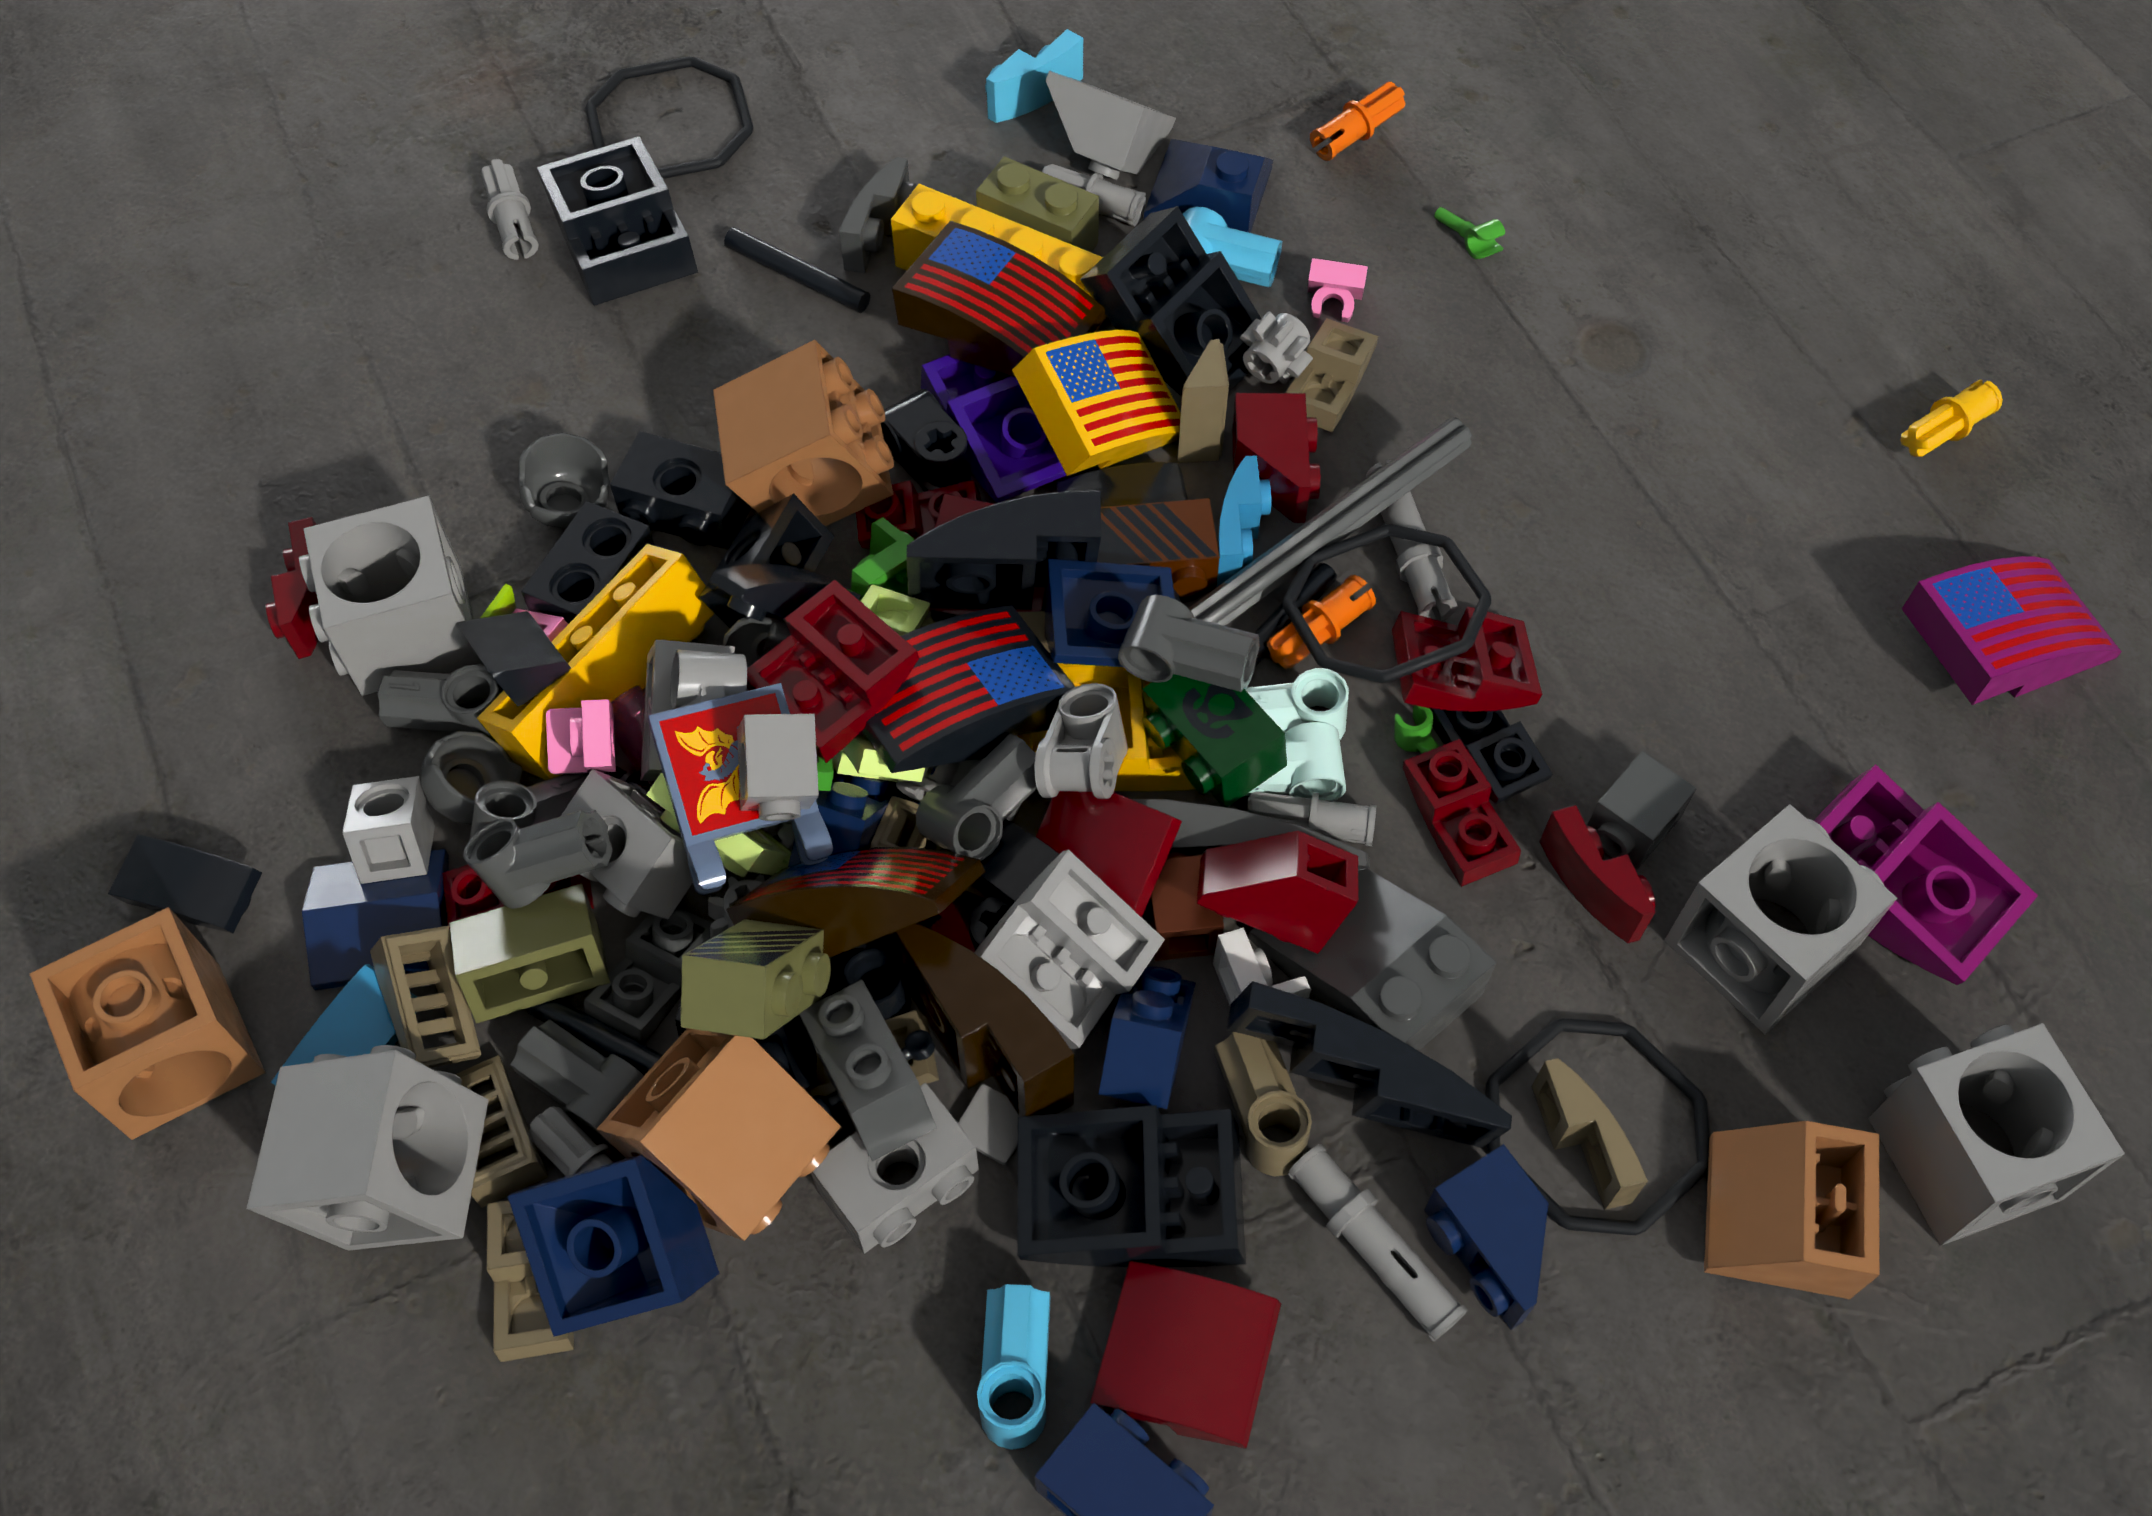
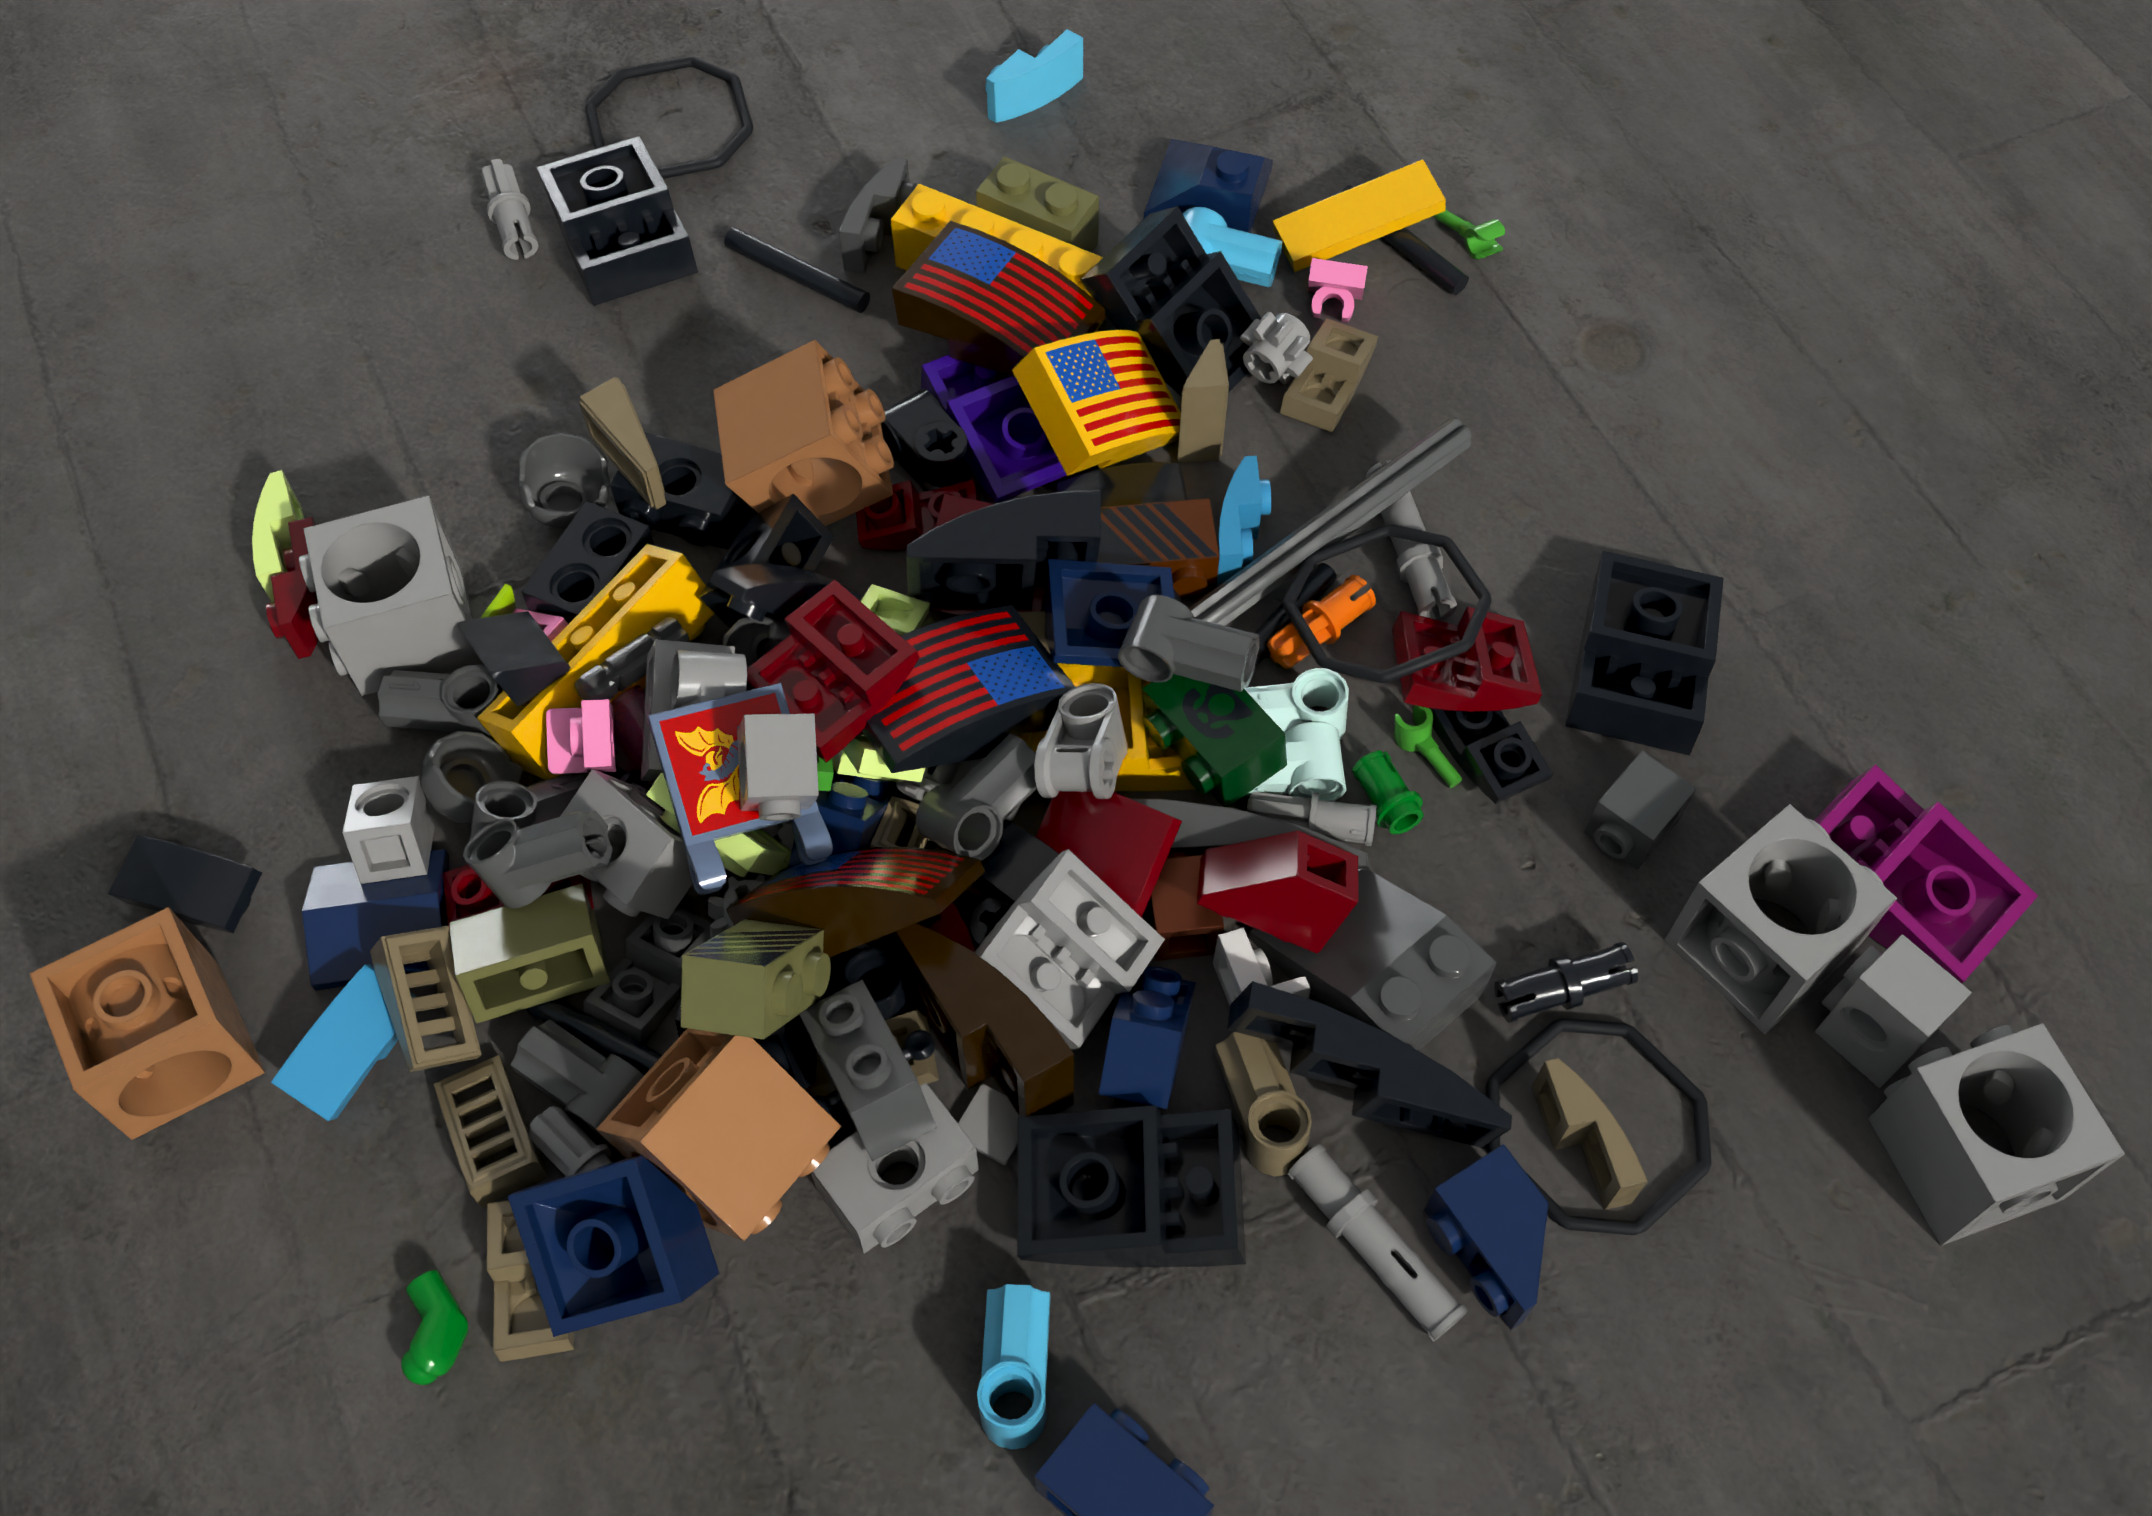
light grey brick [246,1045,489,1251] -> none
bright green bracket [851,517,914,601] -> none
light grey axle [1042,164,1146,227] -> none
light grey slope [1046,71,1176,180] -> none
dark red slope [1090,1261,1281,1449] -> none
dark red slope [1232,393,1320,523] -> none
orange axle [1310,82,1406,161] -> none
dark red slope [1402,739,1521,887] -> none
dark red slope [1539,805,1656,943] -> none
medium nougat slope [1704,1121,1880,1299] -> none
yellow axle [1901,380,2003,457] -> none
magenta slope [1902,556,2122,705] -> none
none -> yellowish green slope [252,470,304,602]
none -> green arm [401,1270,468,1385]
none -> dark grey axle [575,617,689,700]
none -> dark tan slope [579,377,666,510]
none -> yellow tile [1272,159,1446,272]
none -> black bar [1341,185,1469,295]
none -> green pin [1352,750,1424,835]
none -> black pin [1494,942,1638,1023]
none -> black slope [1565,551,1724,756]
none -> light grey brick [1815,934,1972,1089]

